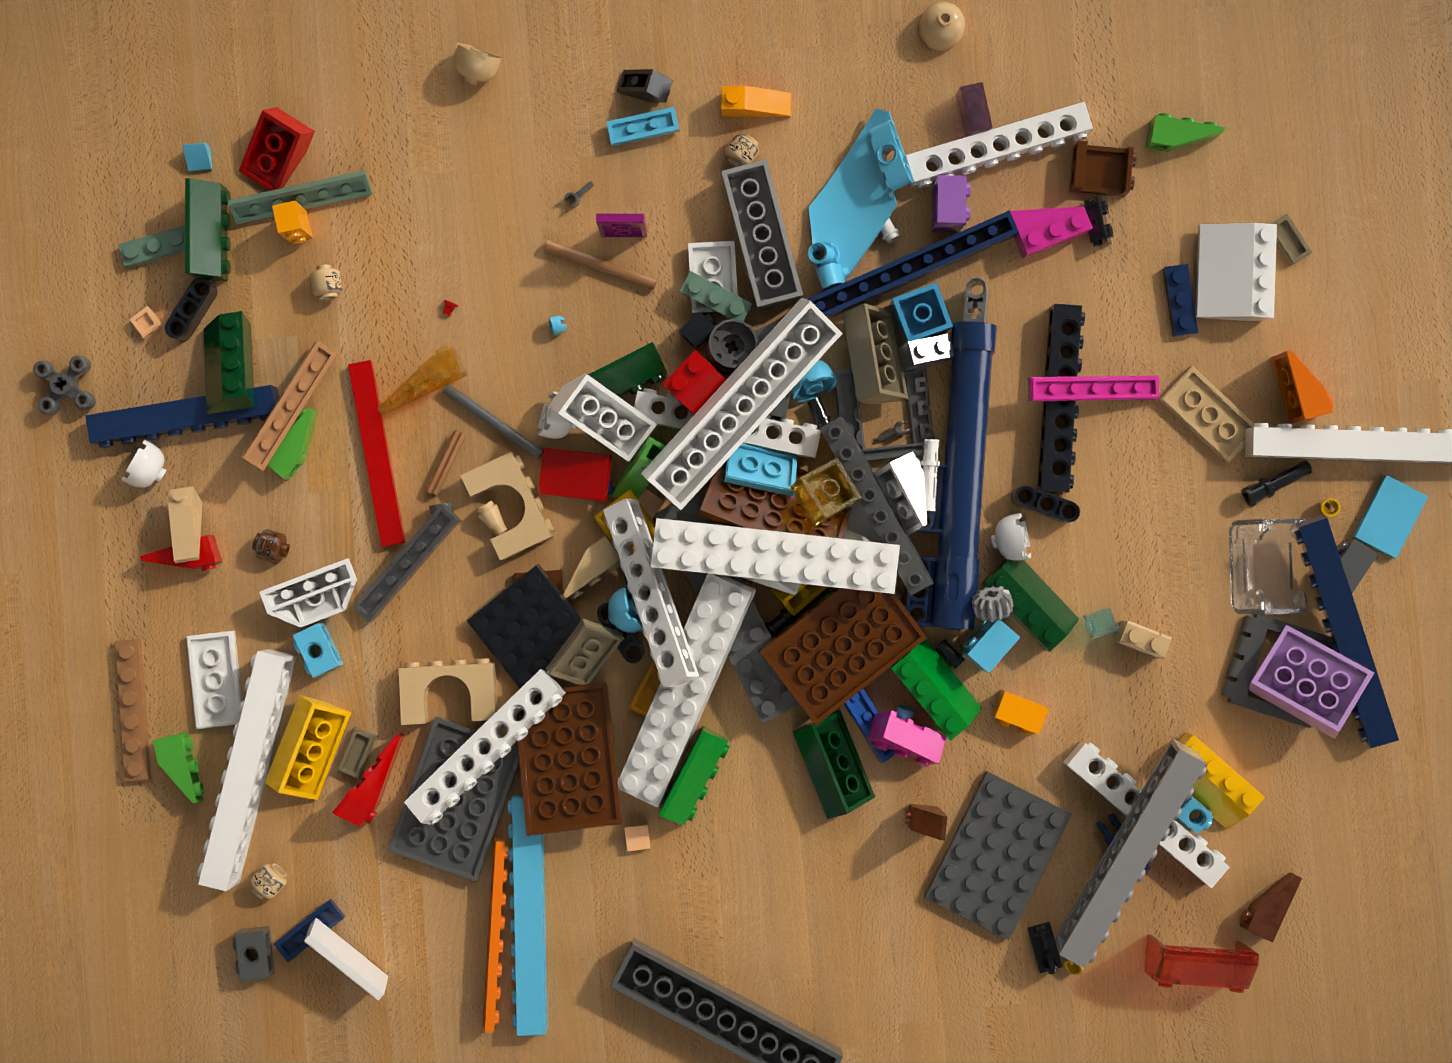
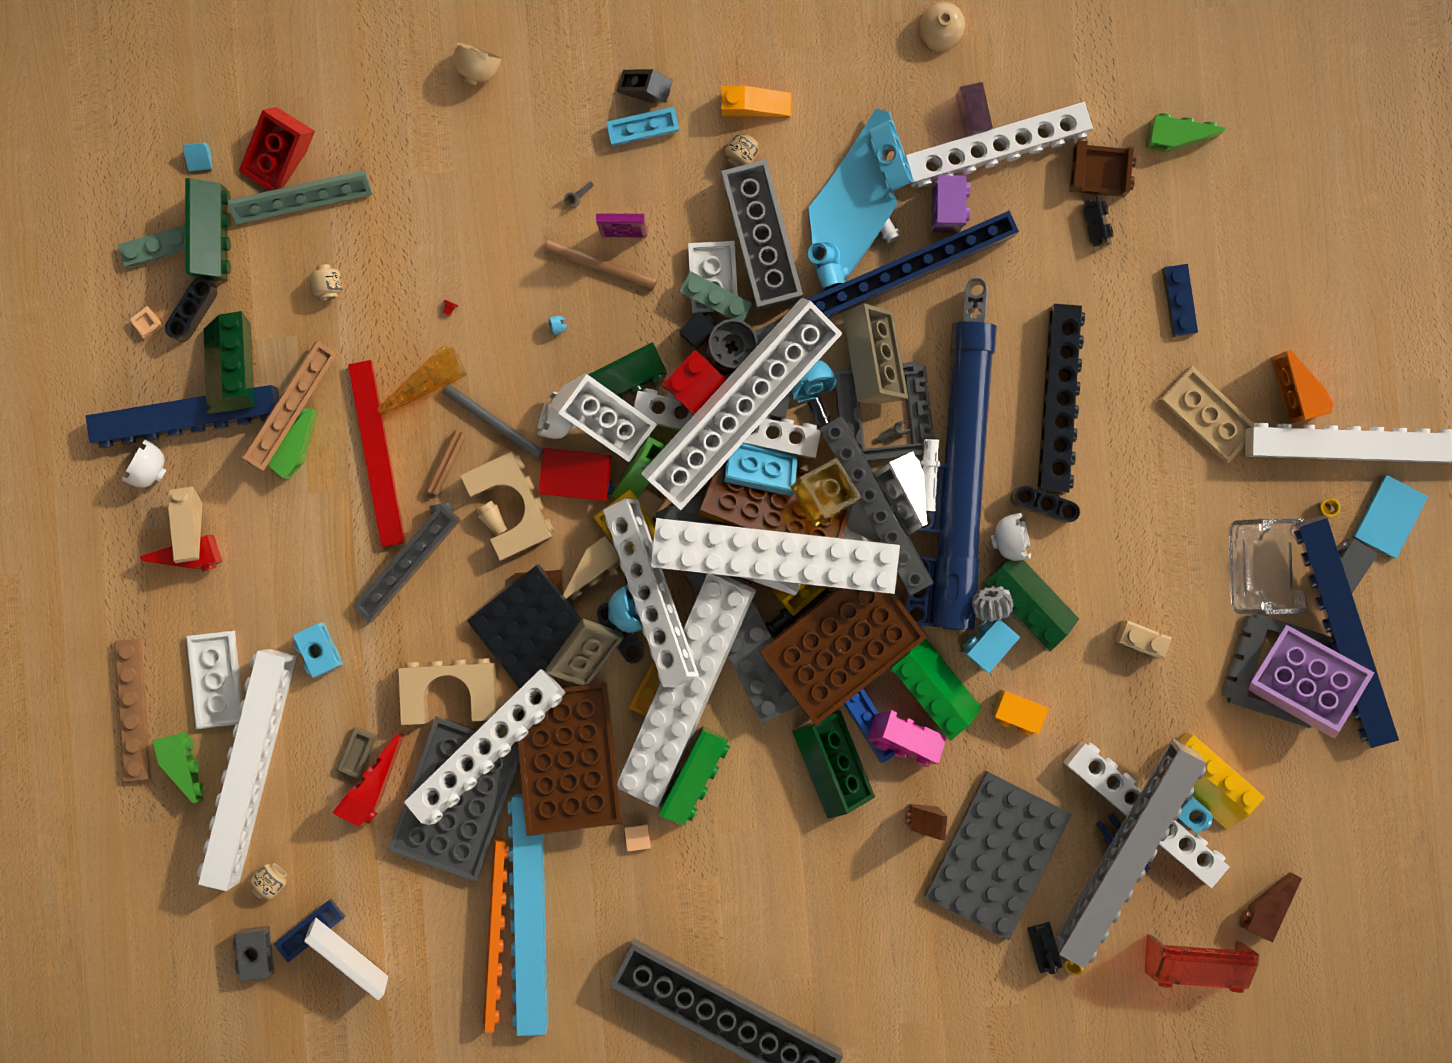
dark grey gear [33,355,96,415] -> none
reddish brown head [252,529,290,563] -> none
white wedge [259,558,357,627] -> none
yellow slope [265,695,351,800] -> none
light orange brick [272,201,313,244] -> none
dark azure brick [890,282,953,343] -> none
medium azure hinge [895,705,915,721] -> none
brick [896,334,955,372] -> none
black pin [935,639,965,669] -> none
dark pink wedge [1010,206,1093,259] -> none
dark pink tile [1027,376,1159,402] -> none
clear light blue panel [1083,608,1121,639] -> none
white slope [1195,223,1277,322] -> none
black pin [1241,460,1313,507] -> none
dark tan tile [1272,214,1313,266] -> none

